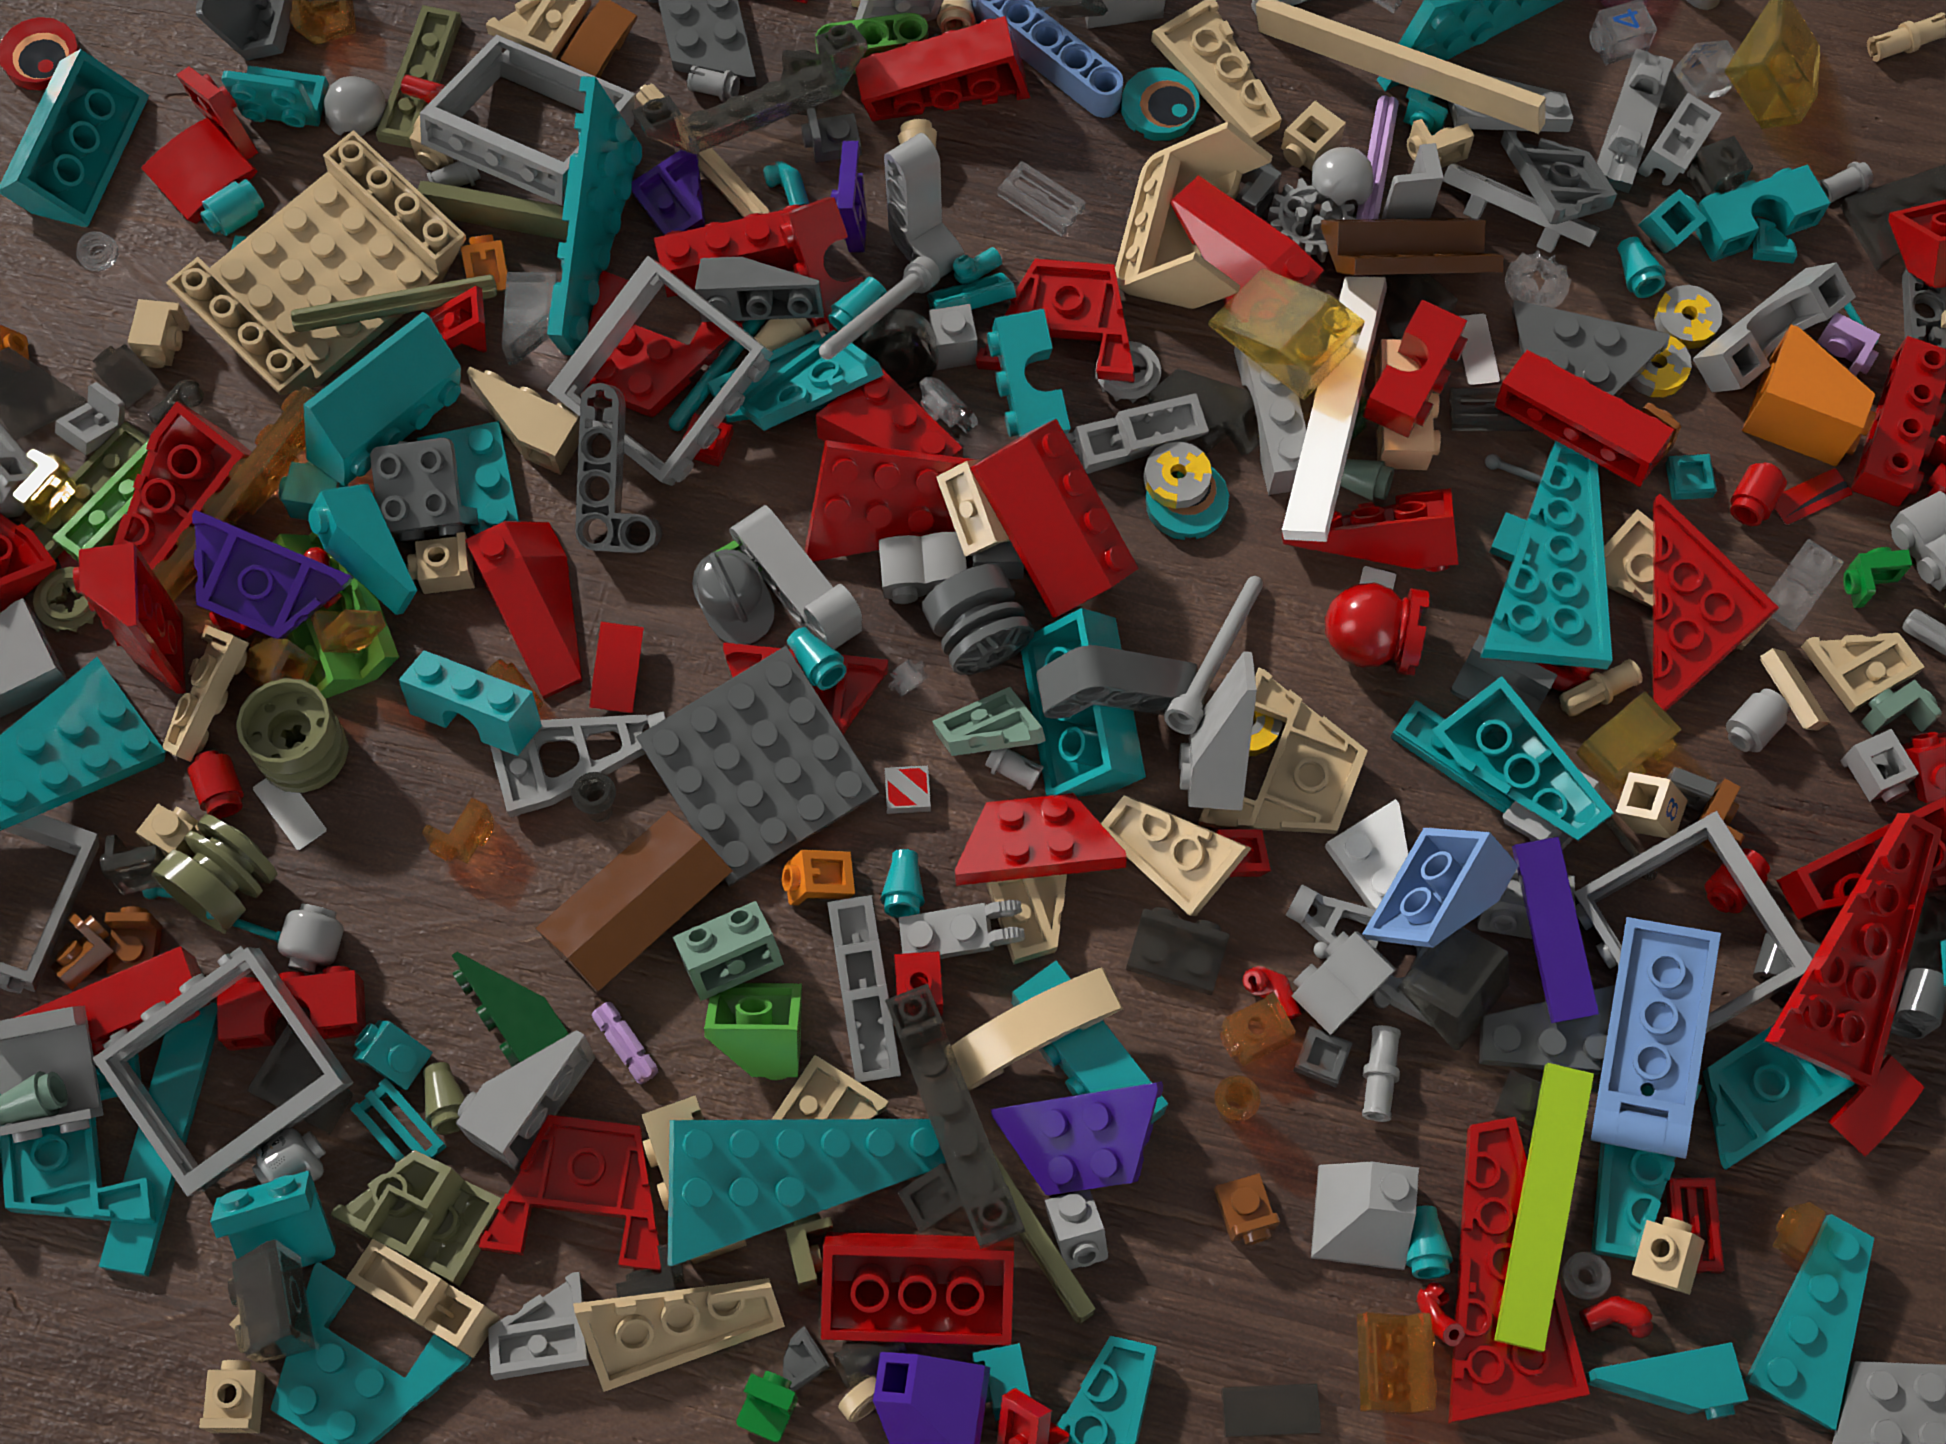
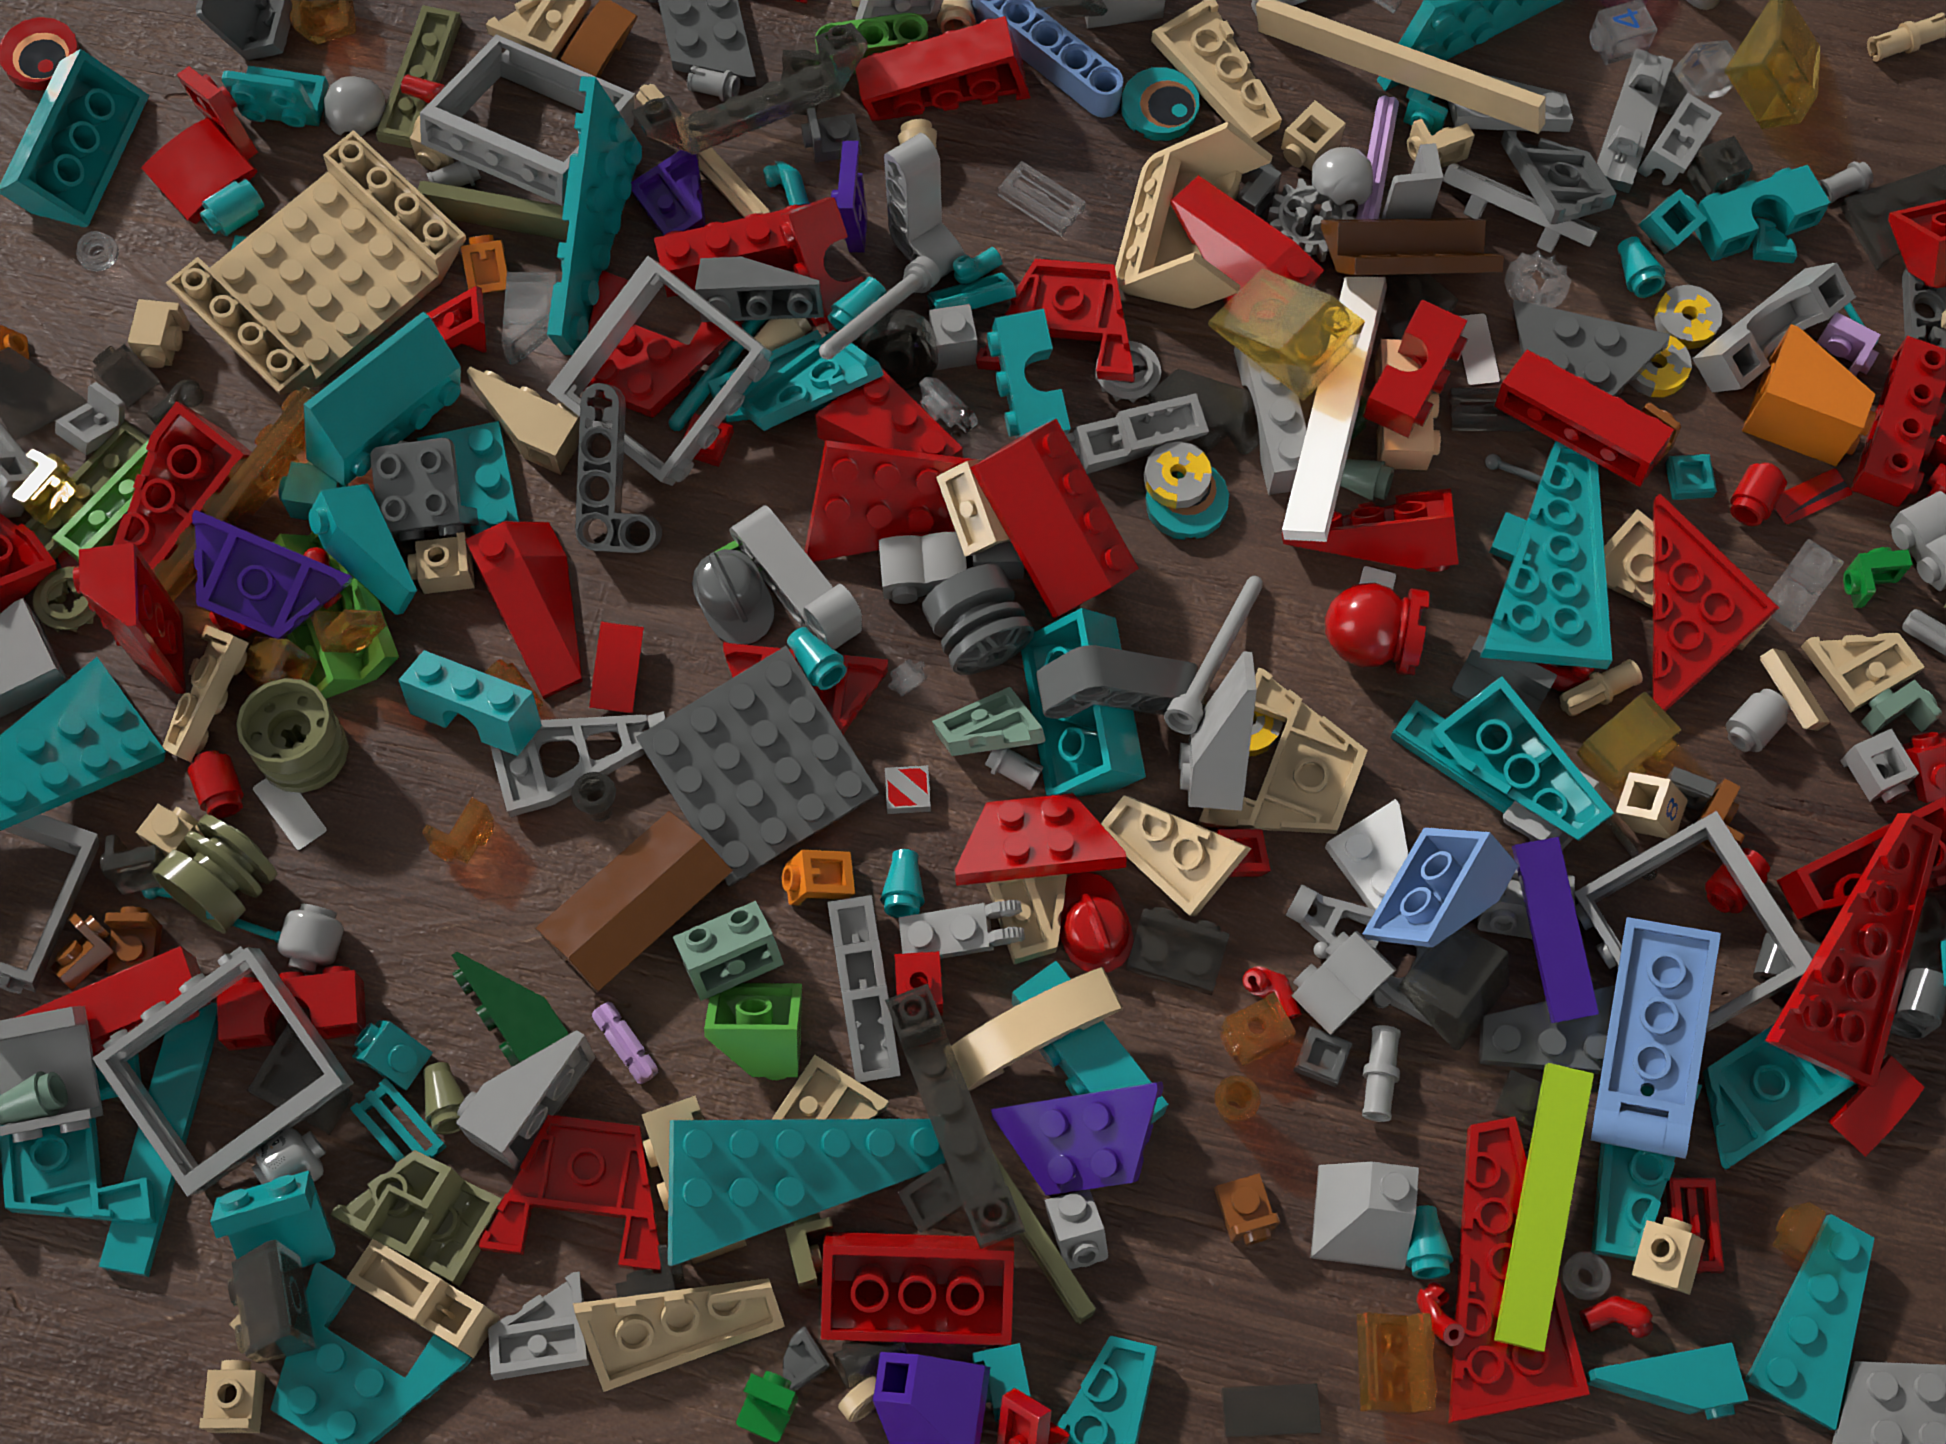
olive axle [291,274,497,332] -> none
none -> red piece [1059,872,1134,973]

